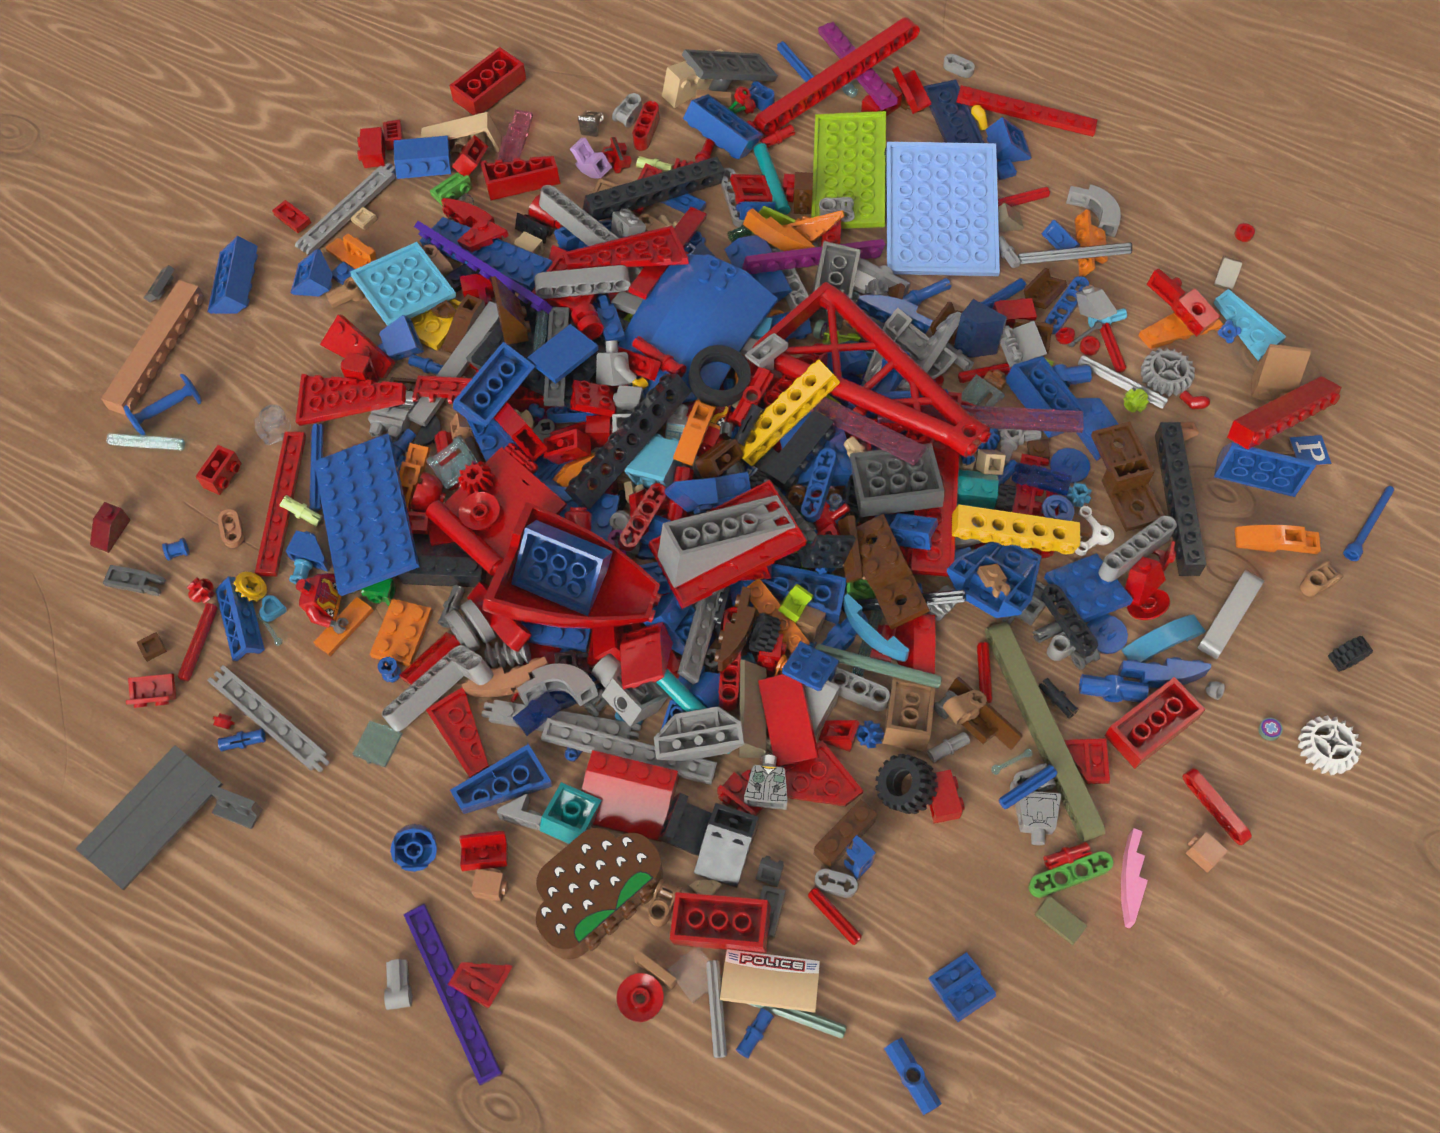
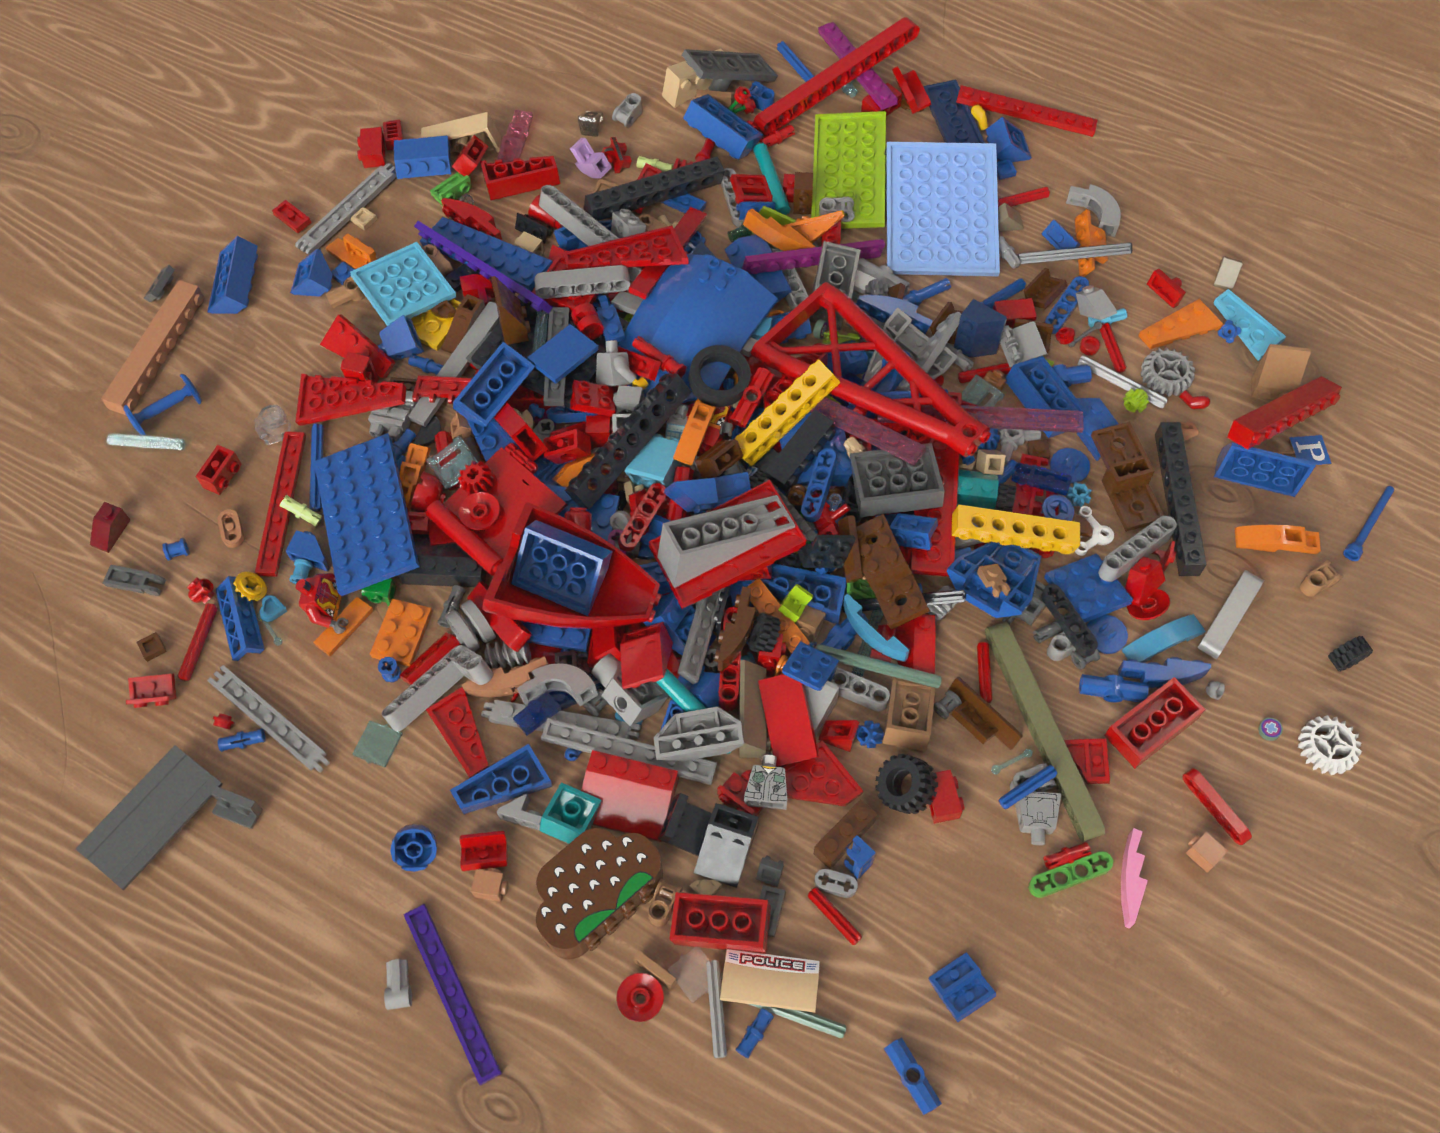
red wing [448,962,513,1008] -> none
red brick [449,47,526,115] -> none
red wing [457,218,509,252] -> none
red beam [632,101,660,151] -> none
black pin [734,404,763,446] -> none
light grey slope [745,333,788,370] -> none
light grey axle [927,732,970,763] -> none
light grey beam [943,54,975,78] -> none
medium nougat piece [943,690,987,725] -> none
olive tile [1035,896,1087,945] -> none
black pin [1038,678,1079,719] -> none
brick [1171,288,1221,337] -> none
red tile [1234,223,1255,242] -> none

